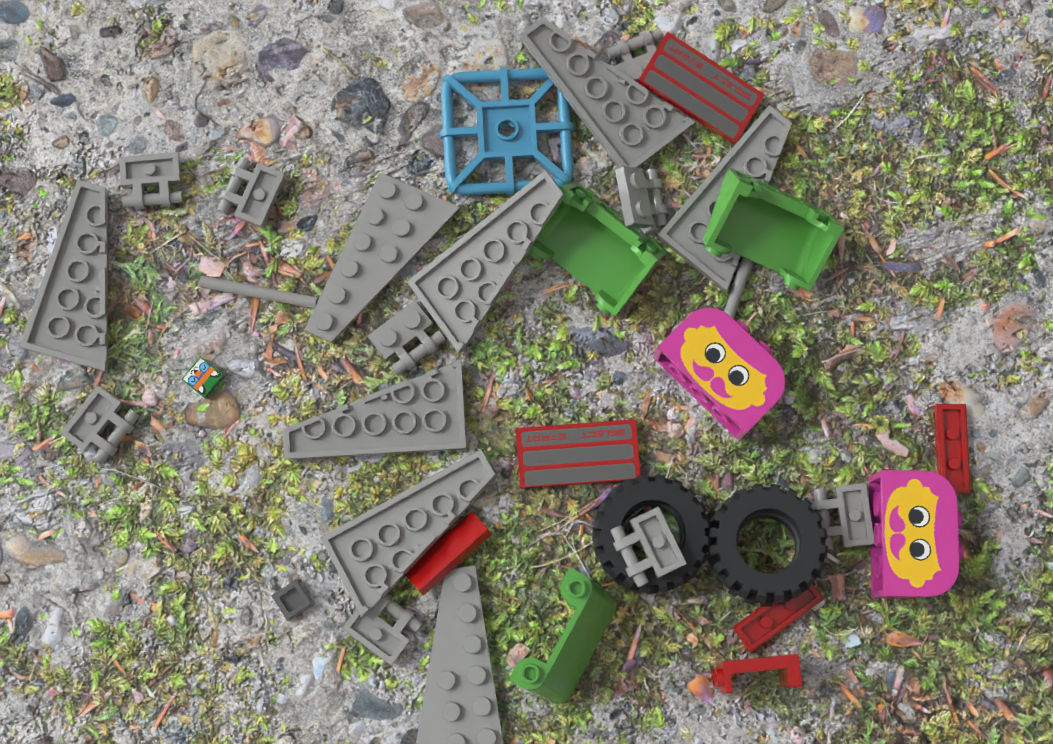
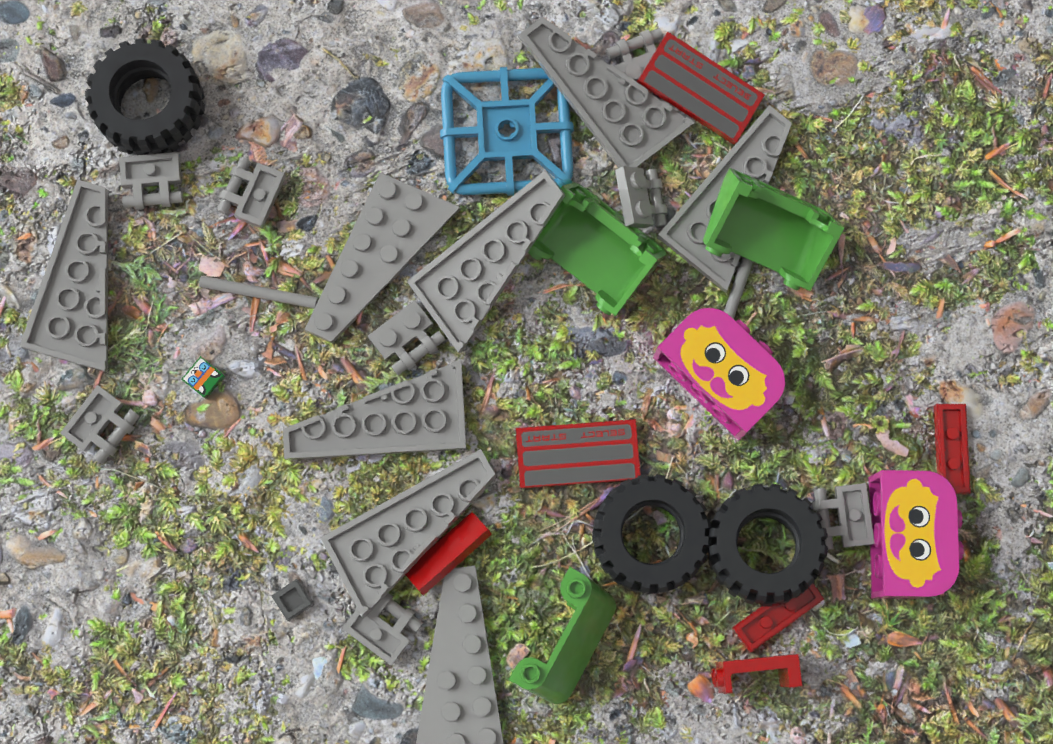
light grey plate [610,507,687,587] -> none
none -> black tyre [85,38,205,156]

